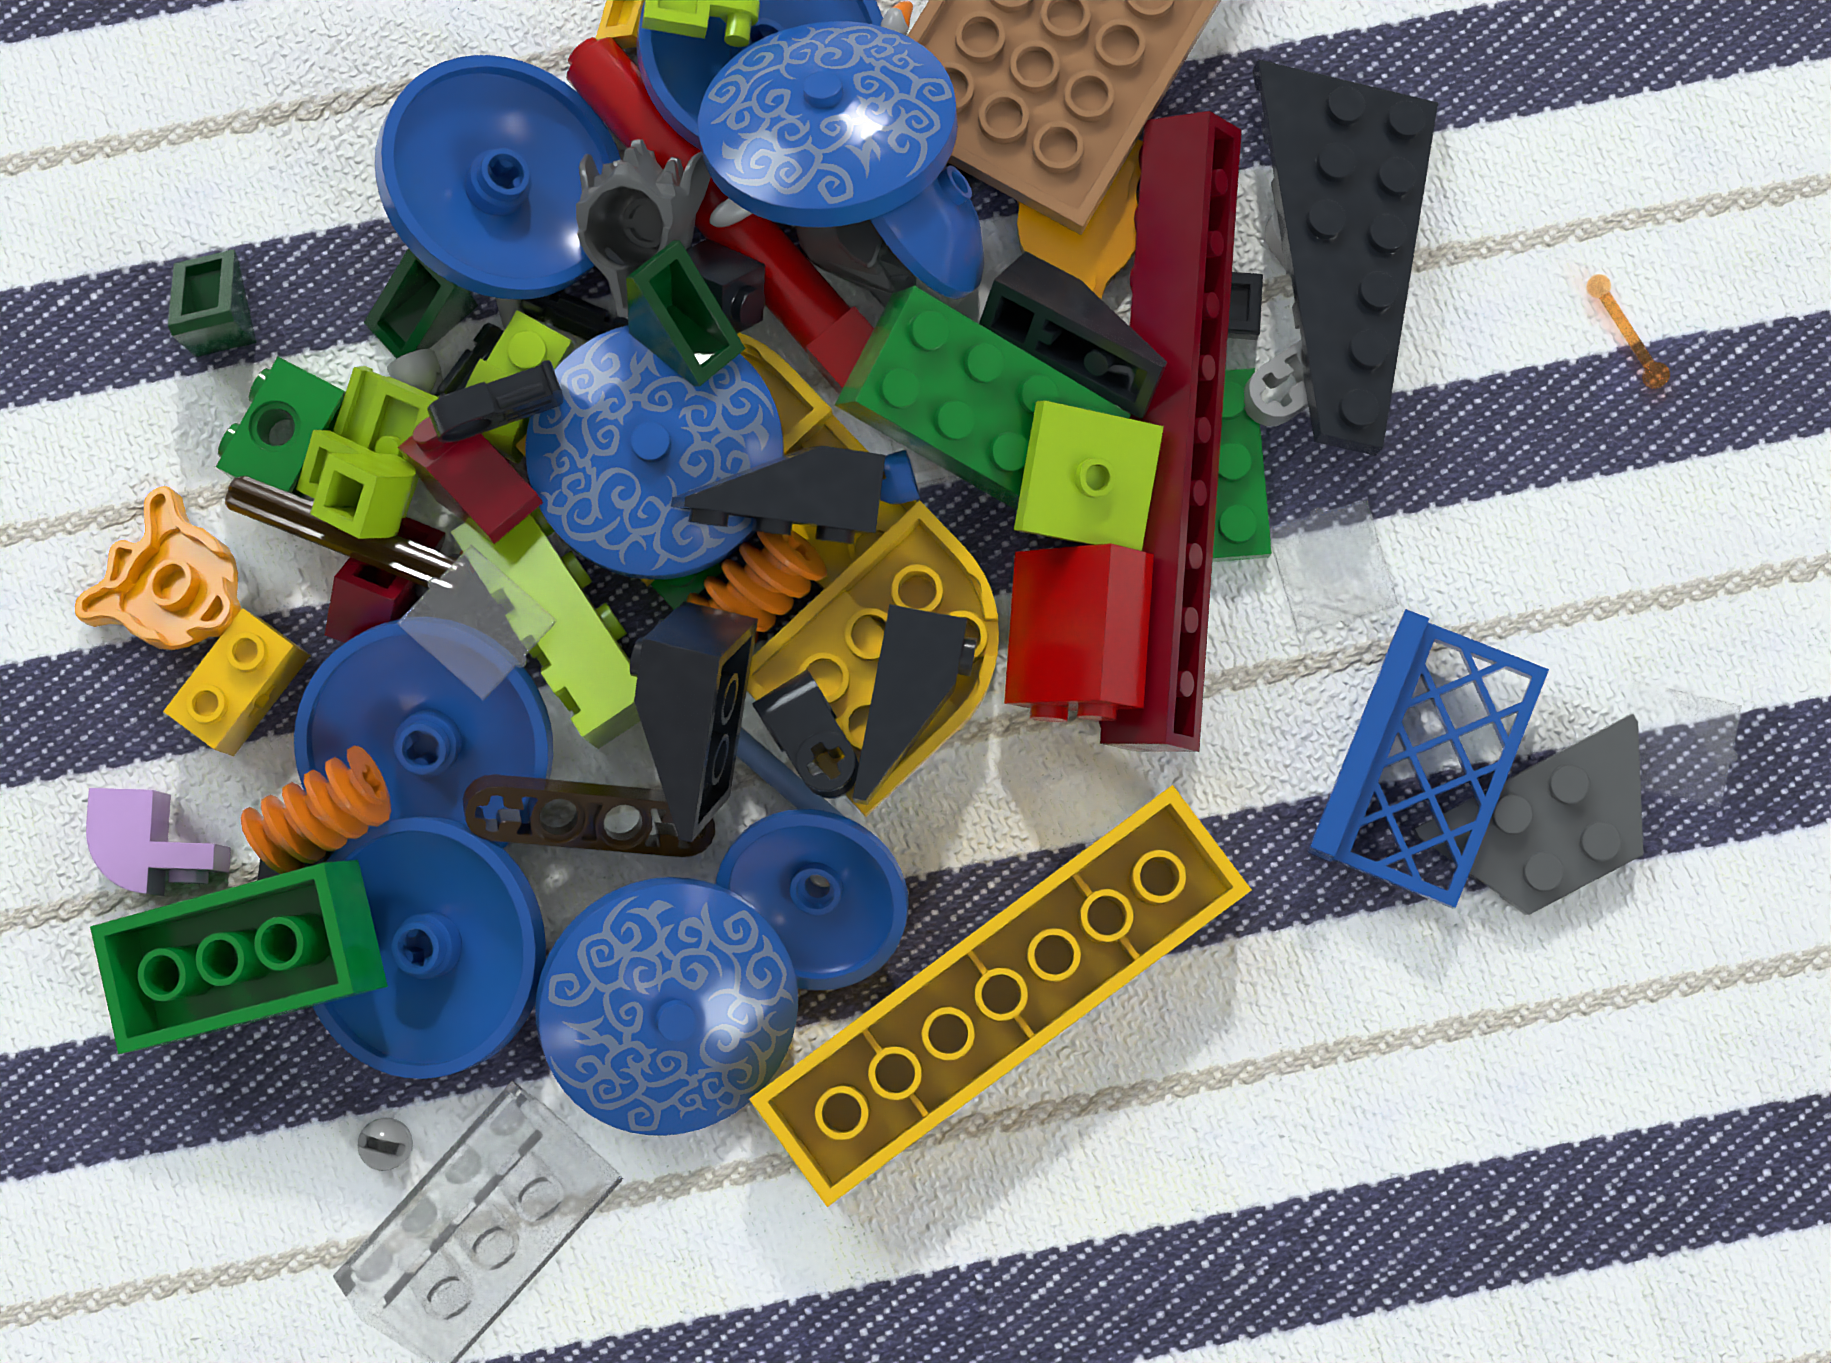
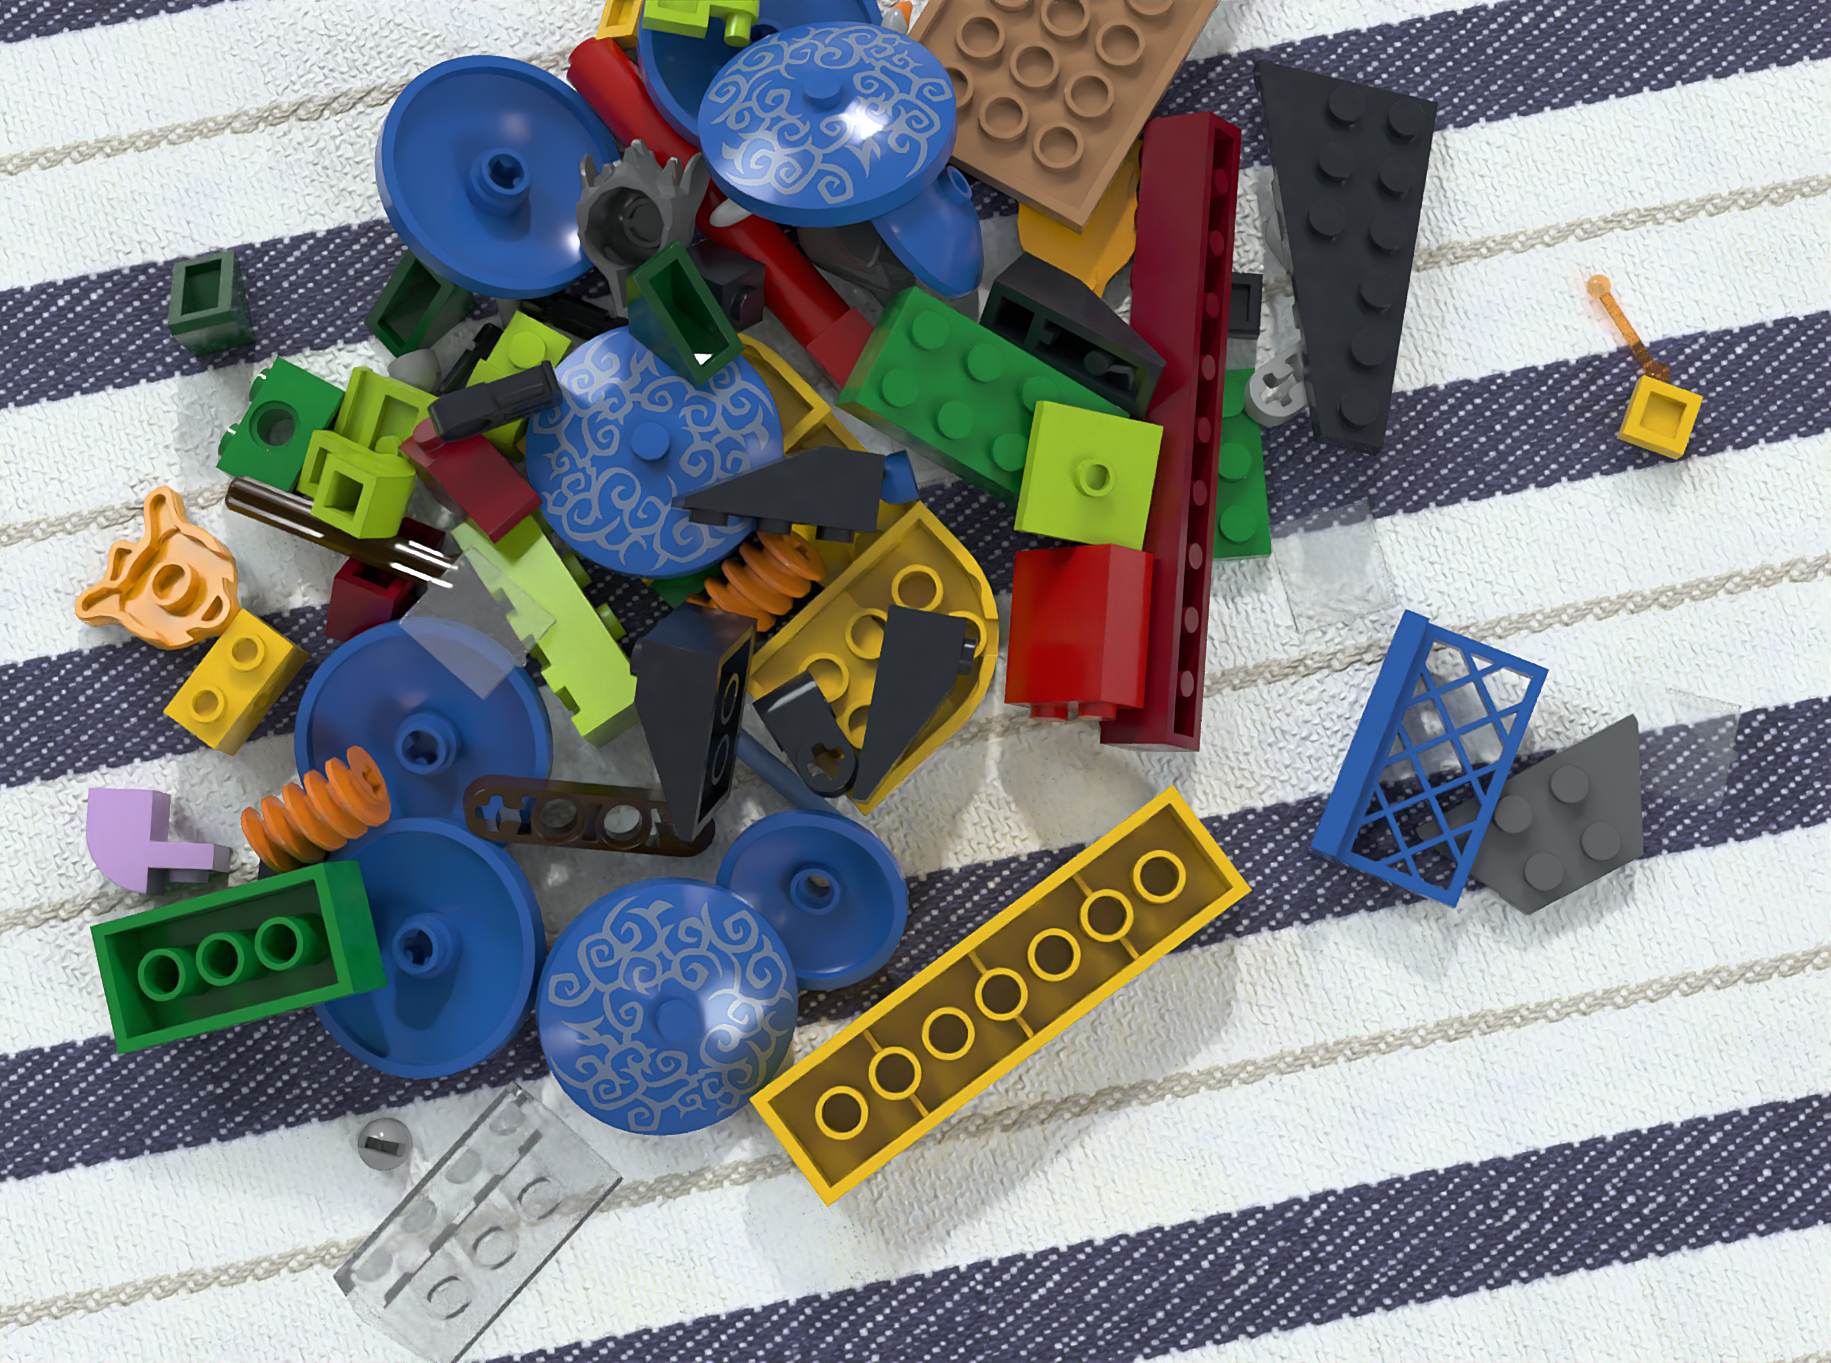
none -> yellow plate [1617,375,1703,460]

